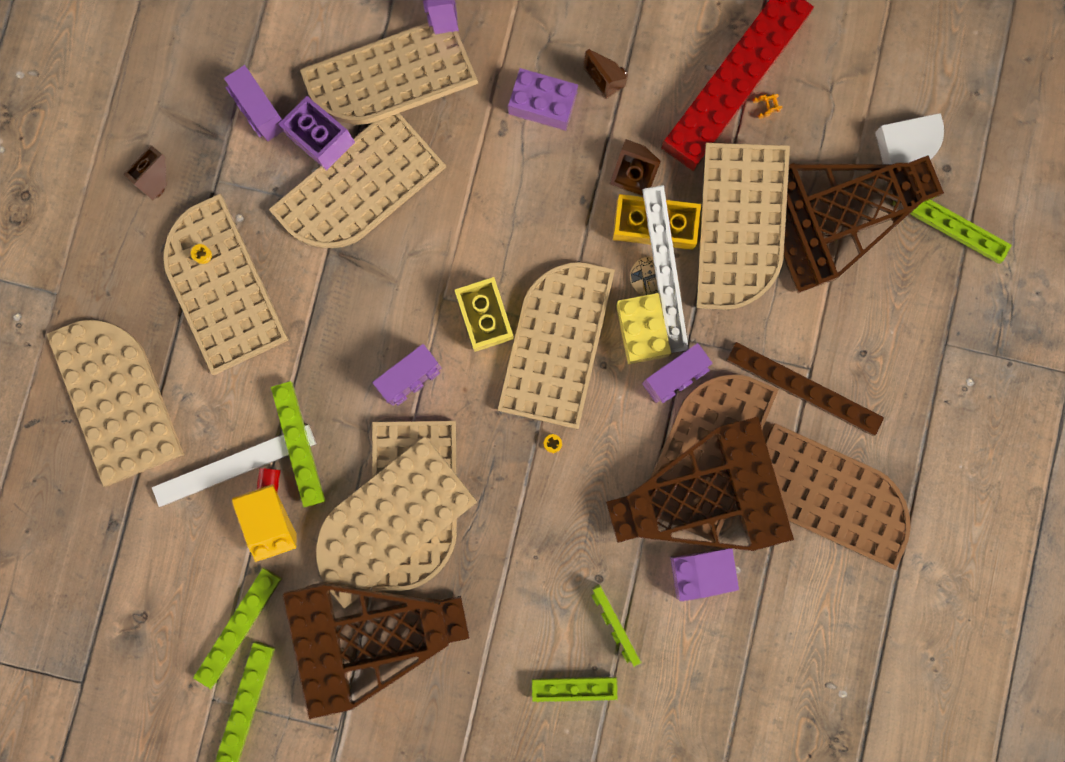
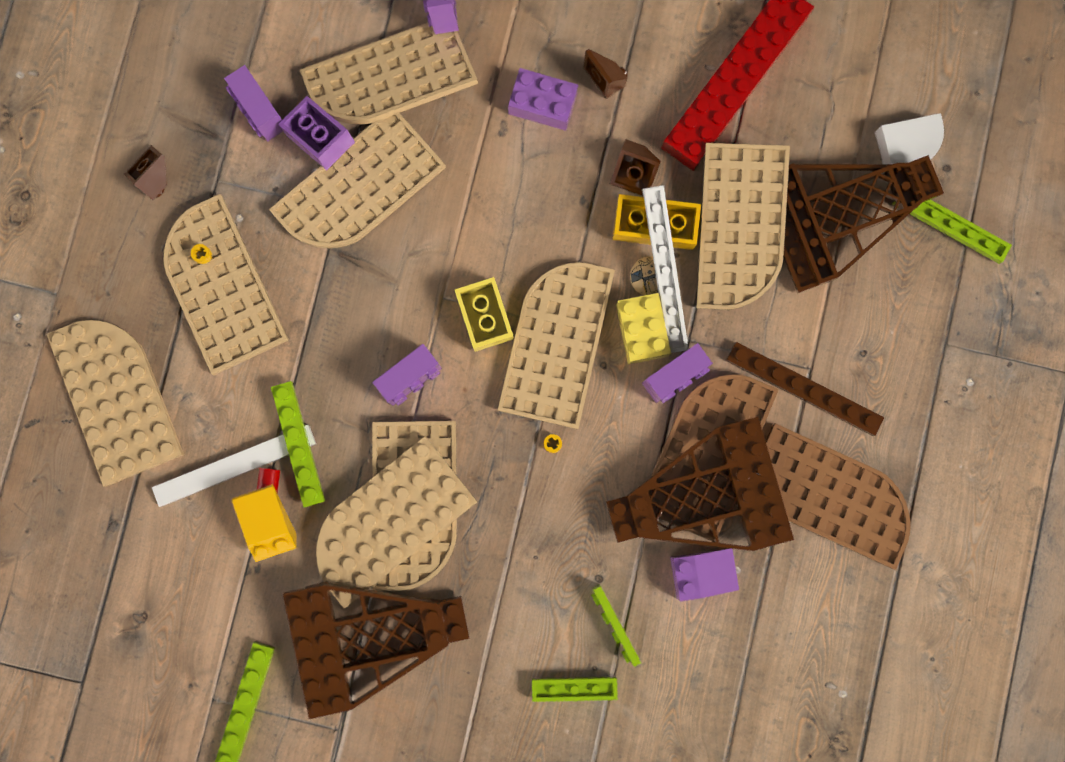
lime plate [193,568,282,690] -> none
light orange piece [753,93,783,119] -> none

